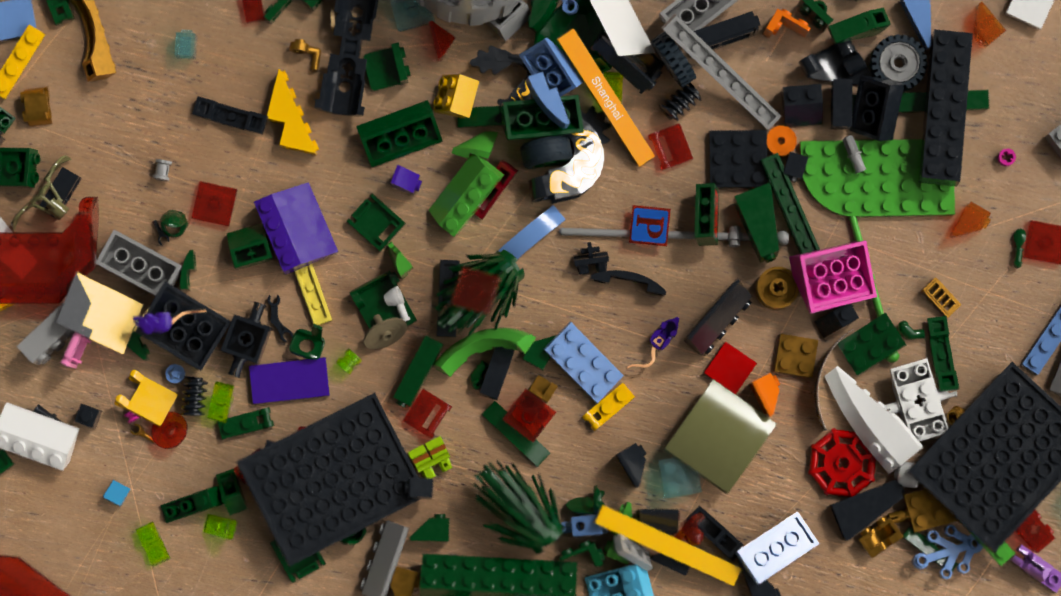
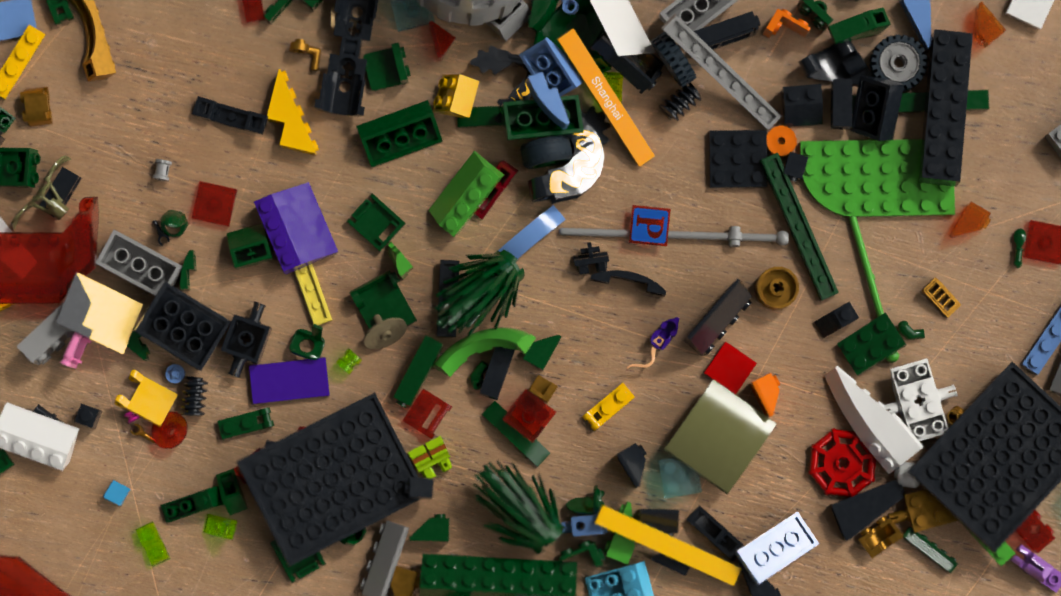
dark purple animal [133,310,206,334] -> none
clear light blue brick [175,30,197,59] -> none
clear neon green slope [207,381,235,423] -> none
black piece [268,295,294,342] -> none
white bar [384,286,410,322] -> none
dark purple slope [391,165,422,195] -> none
clear red plate [451,267,501,315] -> none
bright green slope [452,131,498,159] -> none
medium blue plate [543,322,624,403] -> none
light grey hinge [614,534,652,570] -> none
clear red plate [648,123,693,171] -> none
clear red tile [674,513,705,546] -> none
dark green brick [695,183,719,246] -> none
dark green slope [733,183,779,263] -> none
pearl gold plate [774,334,819,378] -> none
dark pink slope [789,241,877,313] -> none
sticker [814,330,852,431] -> none
light grey axle [843,135,867,174] -> none
medium blue plant [912,525,983,580] -> none
dark green slope [927,316,959,392] -> none
dark pink bush [997,148,1016,167] -> none

